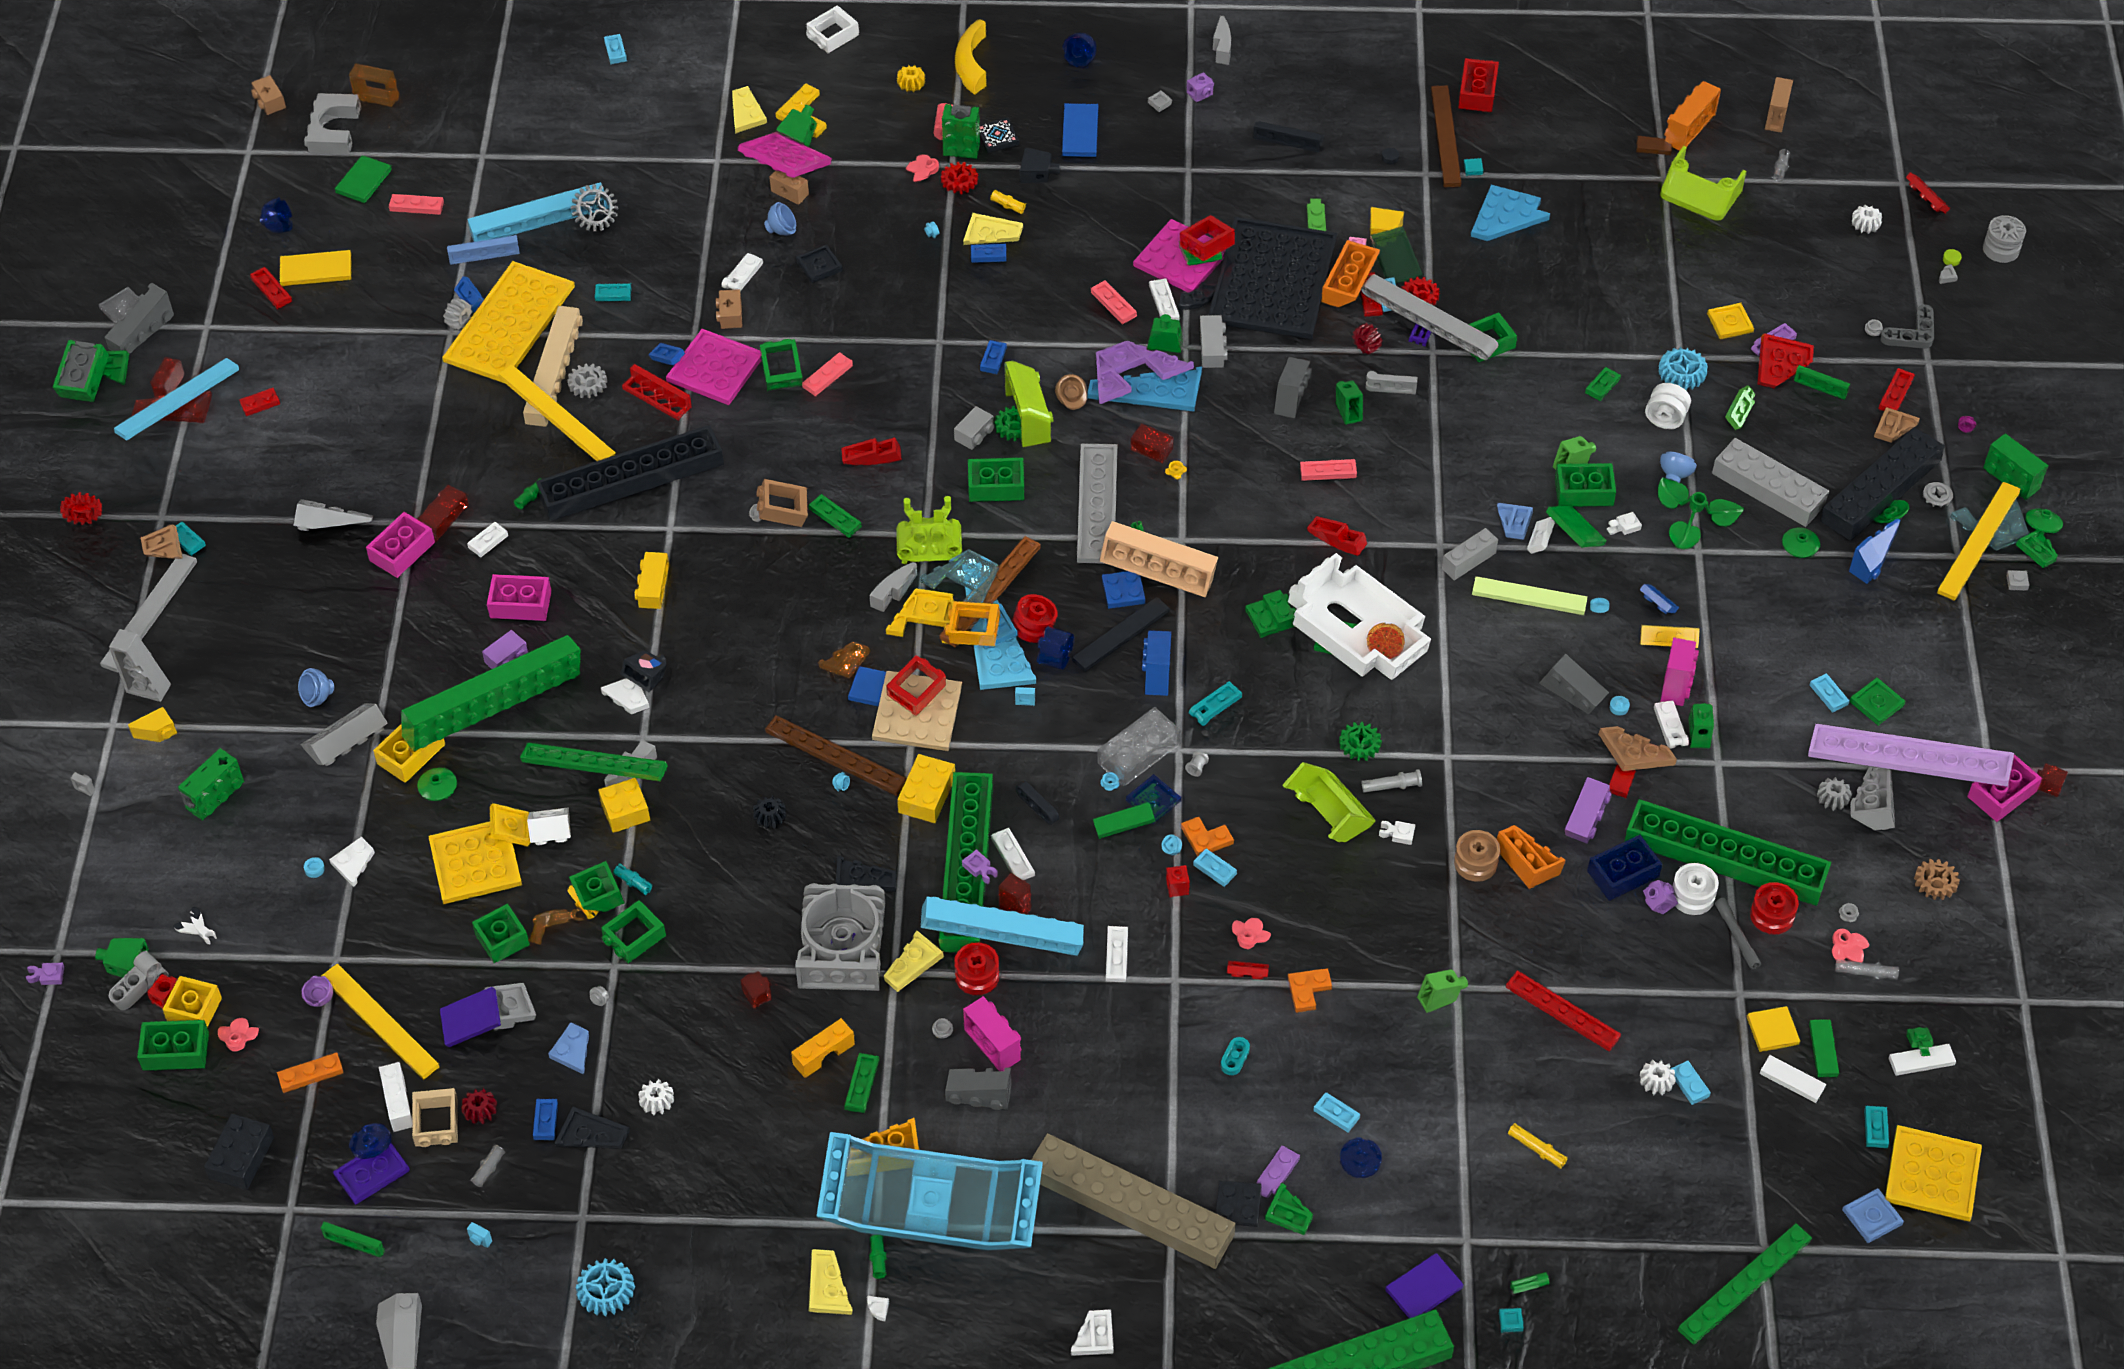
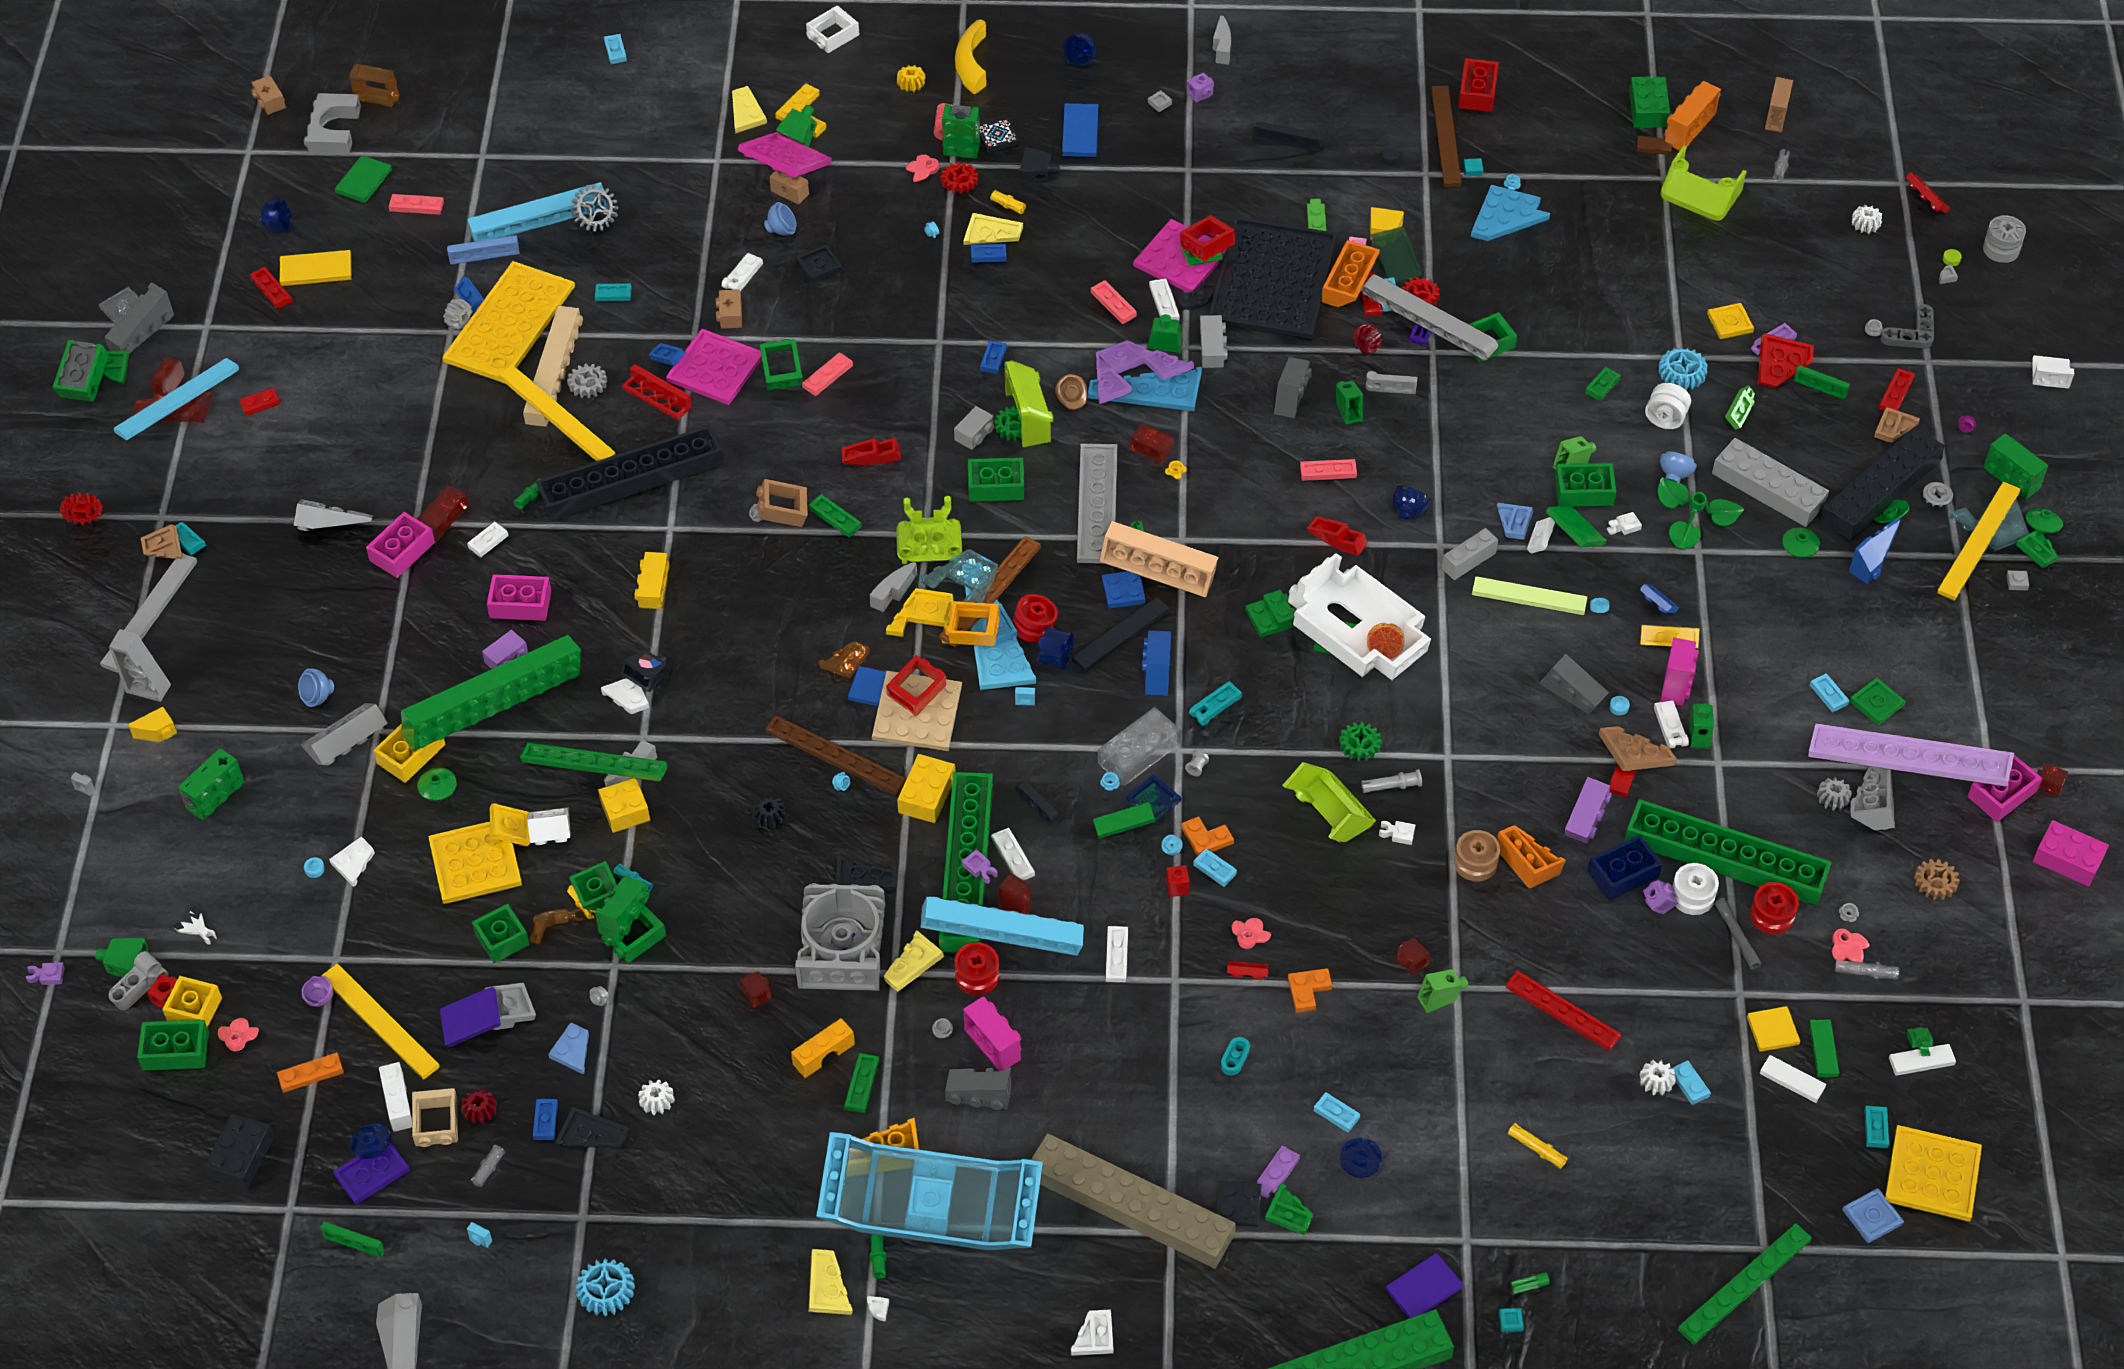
none -> green wedge [595,876,650,941]
none -> clear blue cylinder [1392,485,1431,520]
none -> clear red brick [1397,938,1430,975]
none -> medium azure plate [1504,174,1521,190]
none -> green brick [1629,77,1670,127]
none -> white bracket [2032,356,2074,388]
none -> dark pink brick [2033,820,2109,887]

